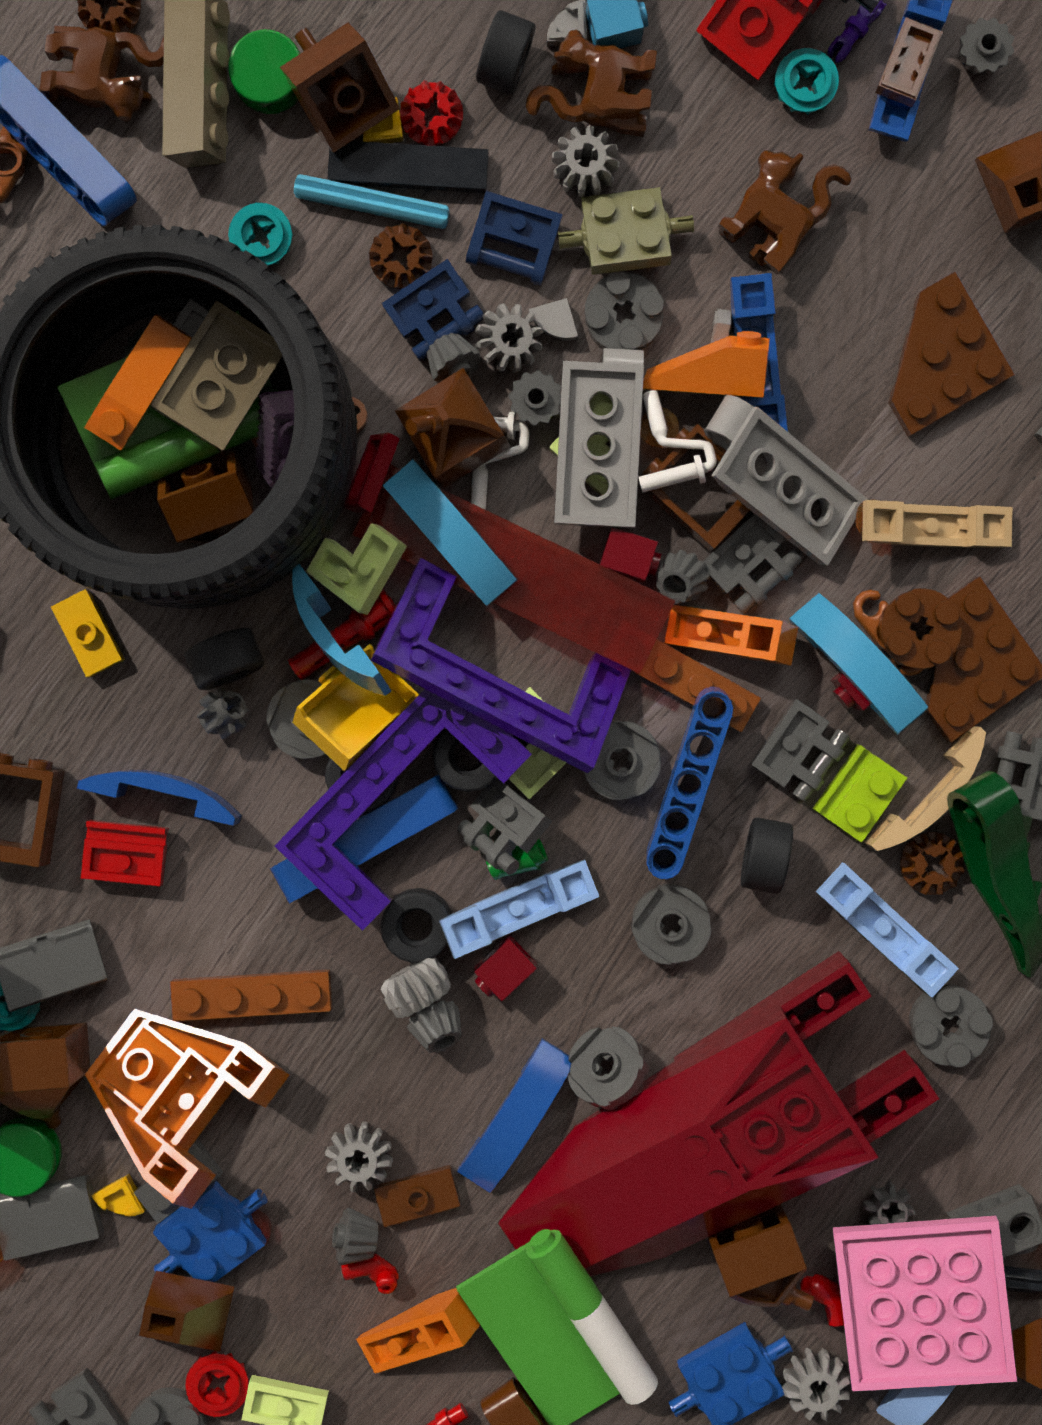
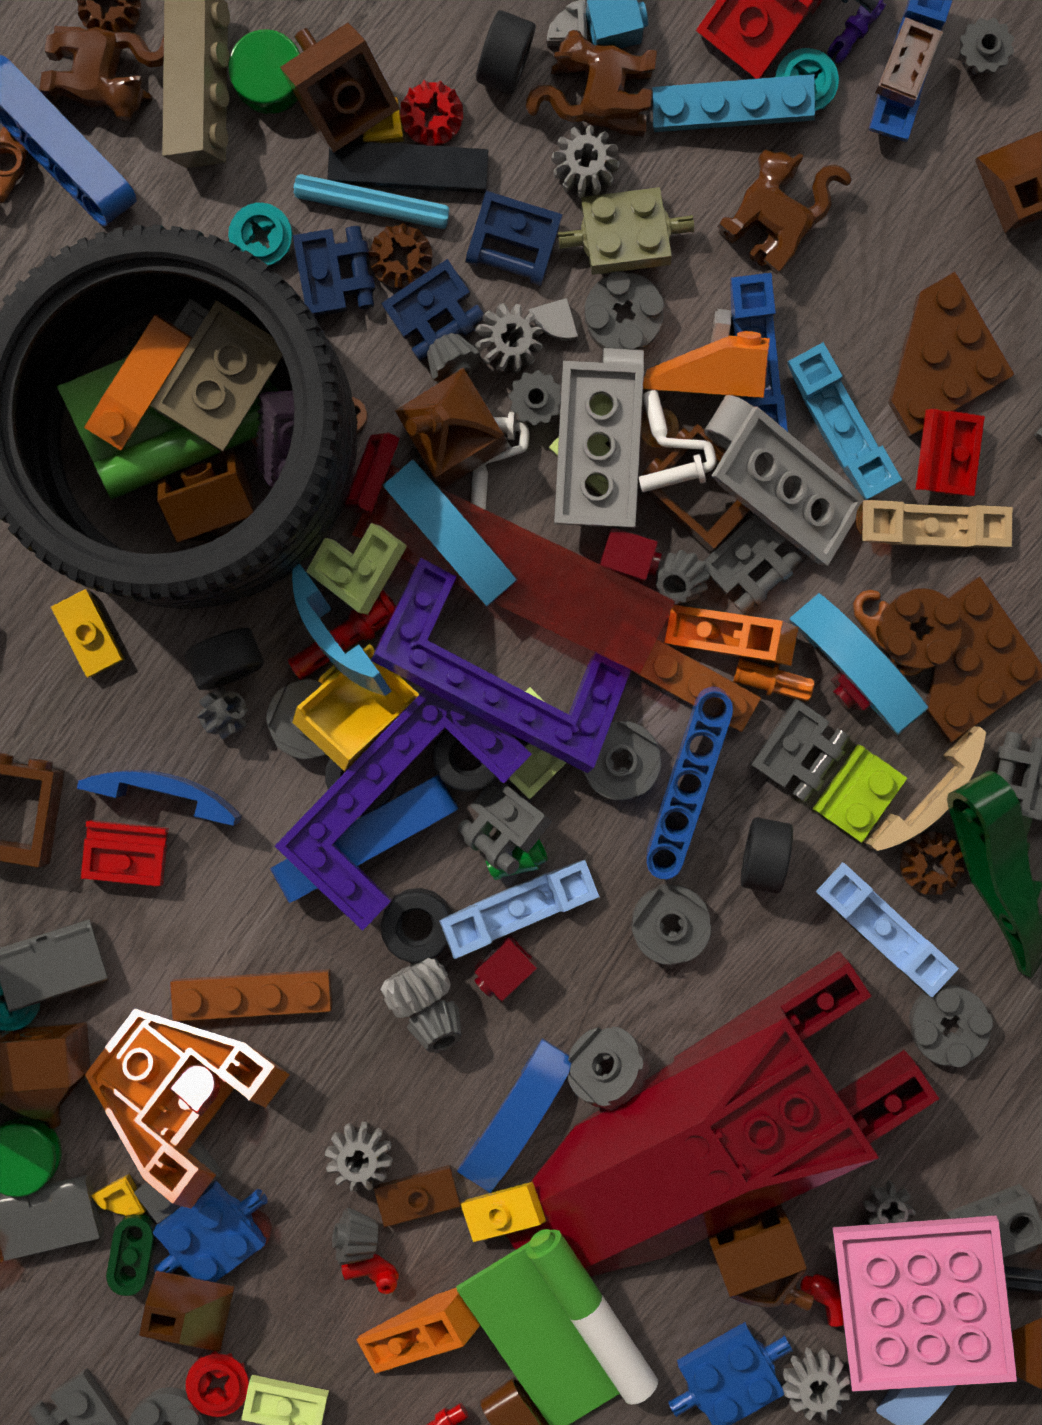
none -> dark green plate [106,1214,156,1296]
none -> tile [169,1065,220,1116]
none -> dark blue plate [293,226,376,317]
none -> yellow plate [460,1182,546,1242]
none -> dark azure plate [652,74,815,132]
none -> orange axle [733,658,814,701]
none -> dark azure slope [787,342,902,500]
none -> red plate [915,409,985,496]

